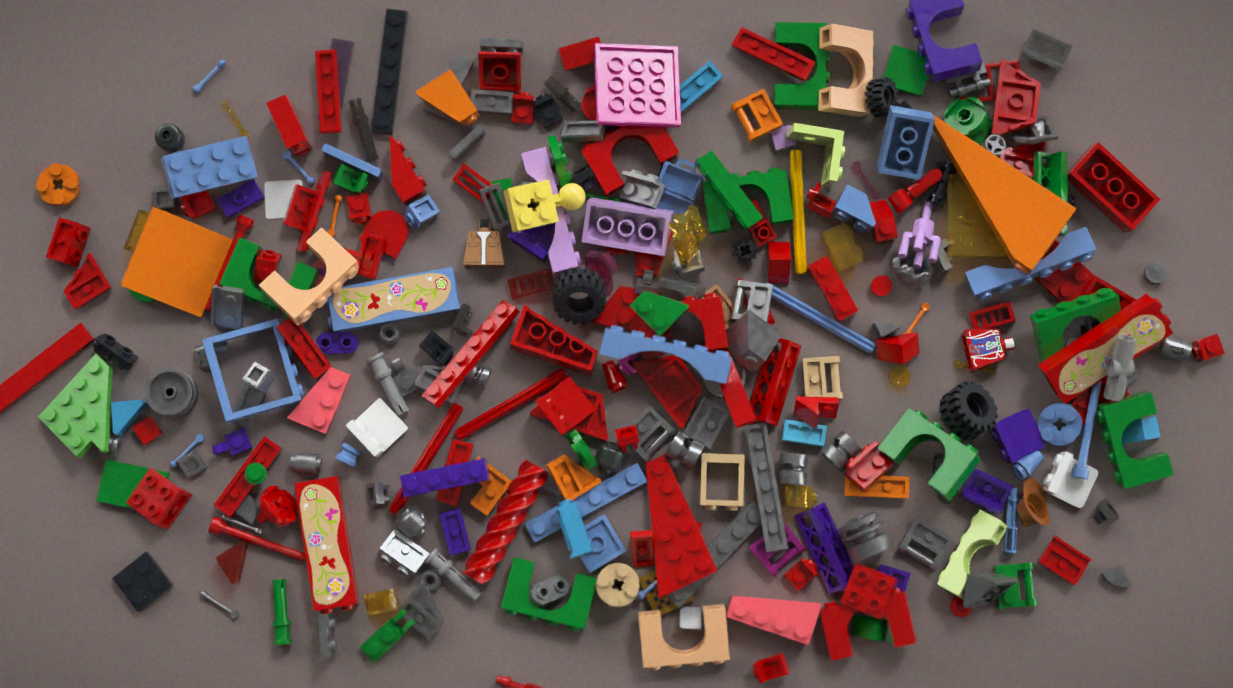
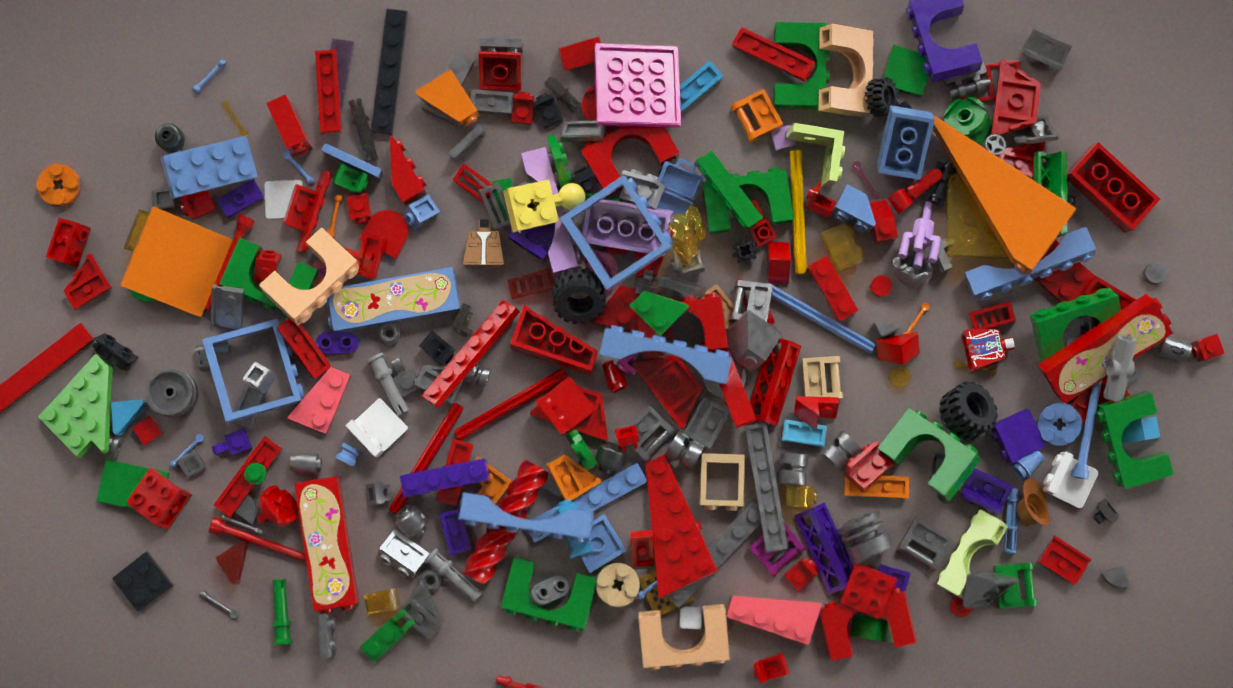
none -> medium blue arch [459,493,594,542]
none -> medium blue window [560,175,673,291]

